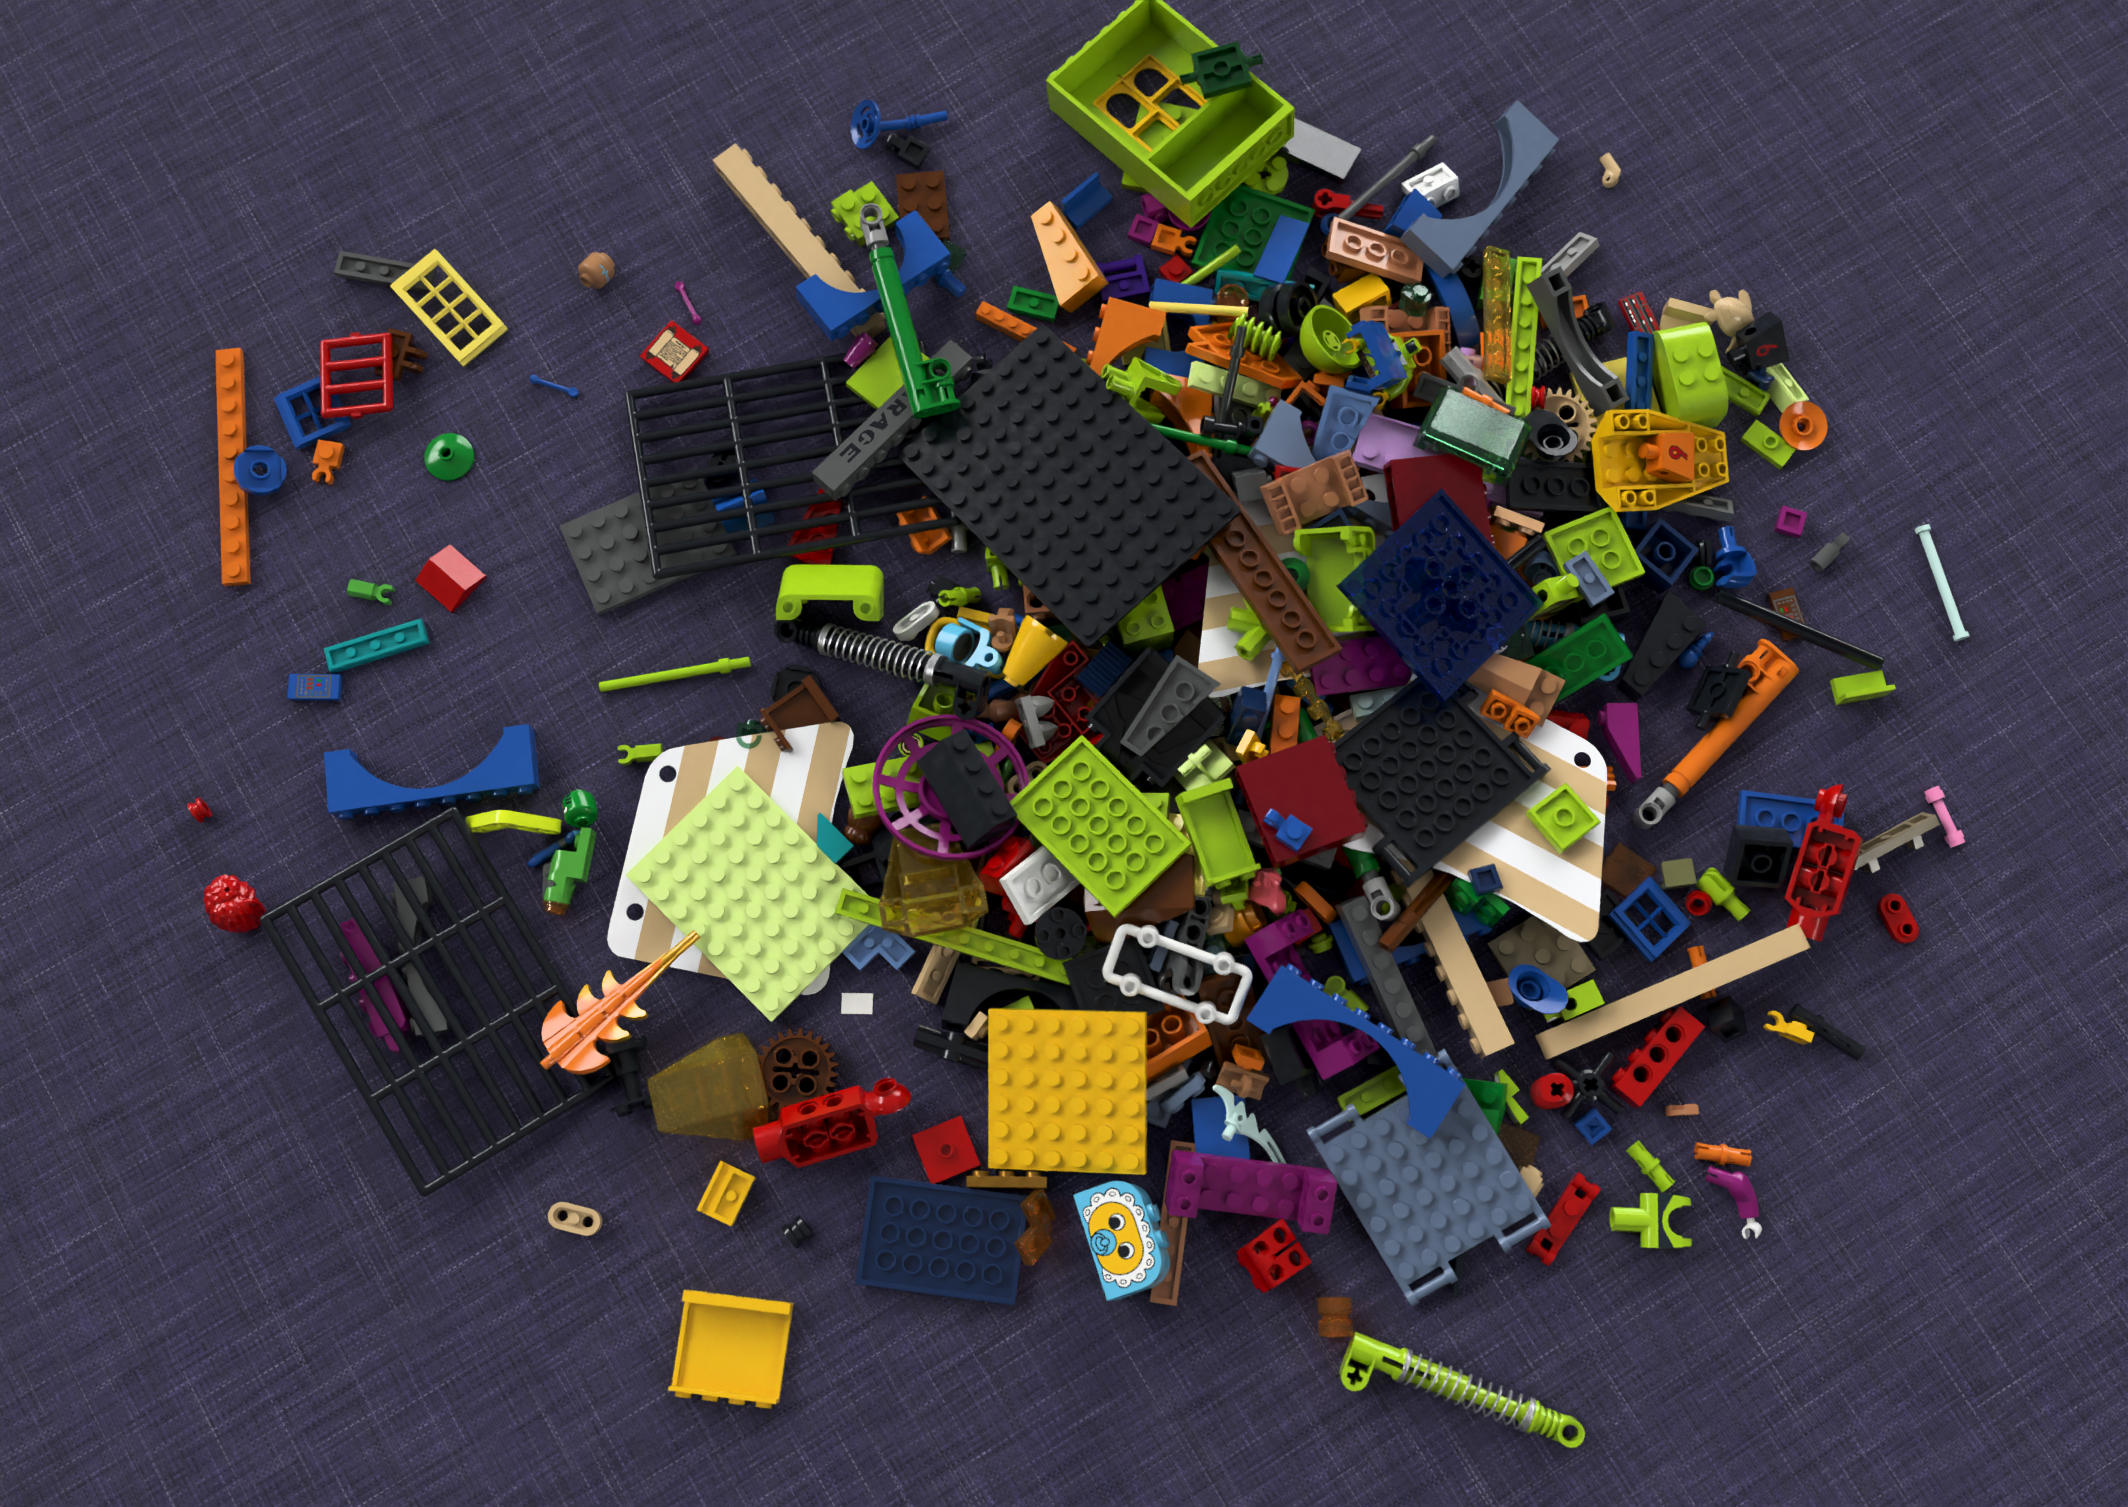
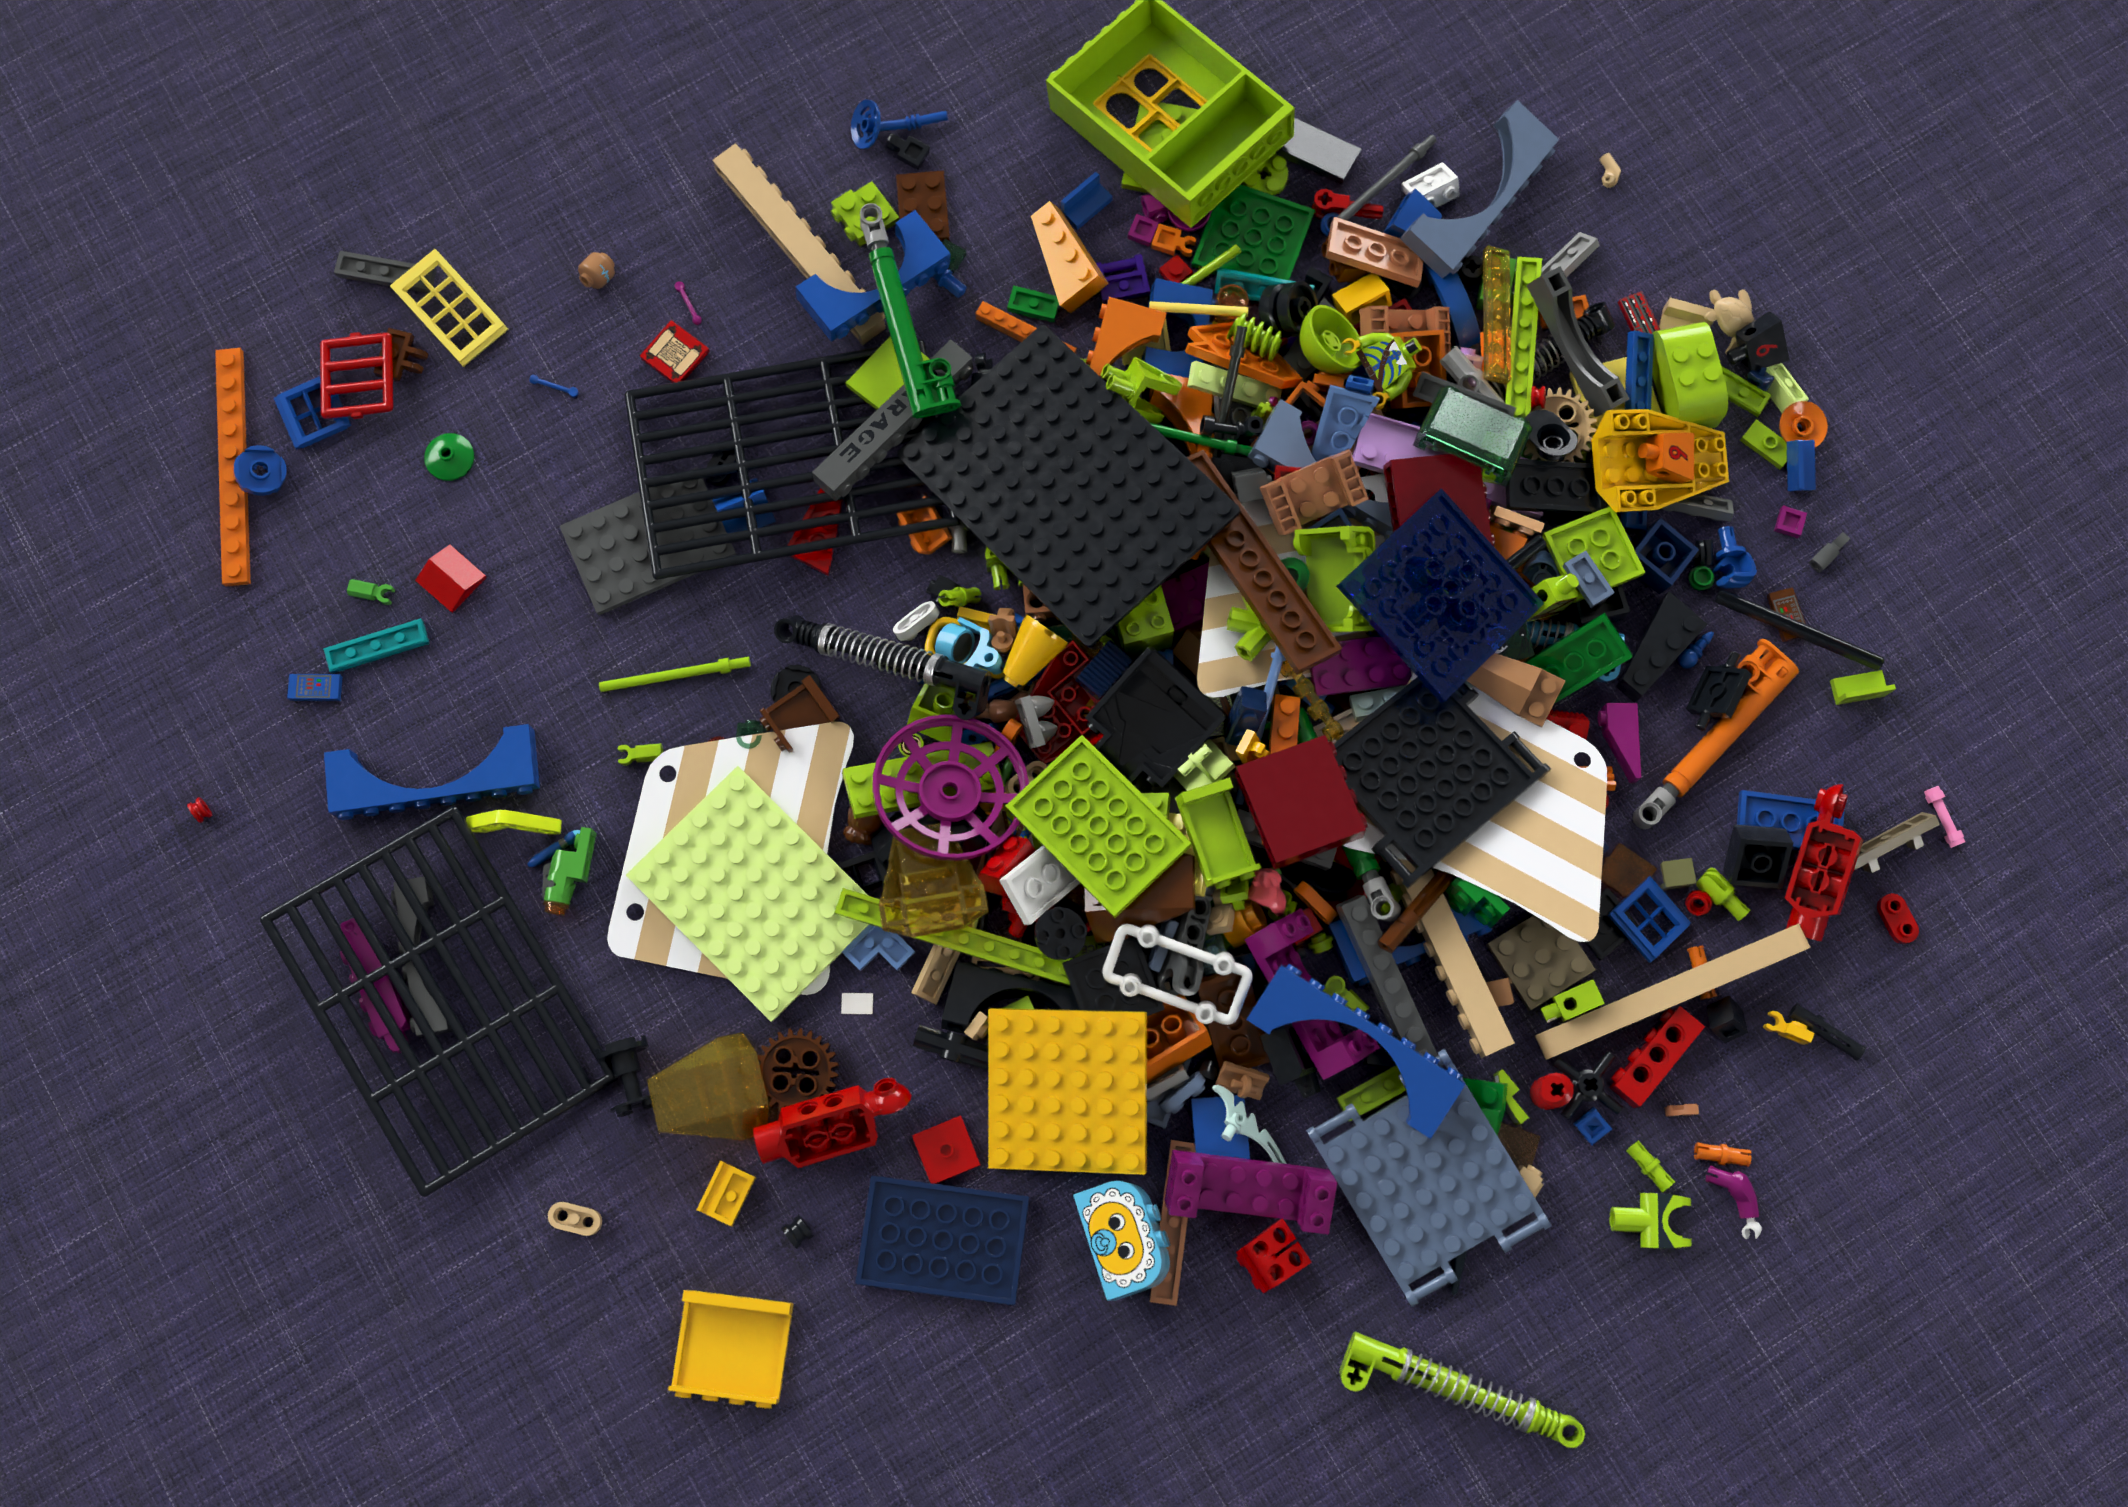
red hair [203,875,266,934] -> none
orange plate [312,440,345,485] -> none
orange animal [540,930,701,1075] -> none
green head [562,789,598,828] -> none
lime windscreen [776,564,884,621] -> none
teal tile [817,812,854,864] -> none
magenta cone [843,331,878,369] -> none
black slope [917,729,1017,849] -> none
pearl gold plate [966,1171,1047,1189] -> none
clear orange plate [1014,1188,1056,1266] -> none
dark grey wing [1120,655,1221,757] -> none
dark green plate [1180,41,1263,100] -> none
orange plate [1232,1043,1265,1071] -> none
blue piece [1253,215,1310,284] -> none
blue plate [1263,808,1313,853] -> none
clear orange wheel [1317,1297,1353,1337] -> none
blue panel [1346,320,1408,390] -> none
clear green plate [1398,282,1432,317] -> none
orange bar [1460,387,1510,419] -> none
dark blue tile [1467,863,1503,897] -> none
orange slope [1479,689,1540,739] -> none
blue piece [1508,964,1568,1014] -> none
lime plate [1525,783,1601,854] -> none
red plate [1525,1172,1601,1266] -> none
light aqua bar [1914,524,1970,641] -> none
none -> blue panel [1787,440,1816,491]

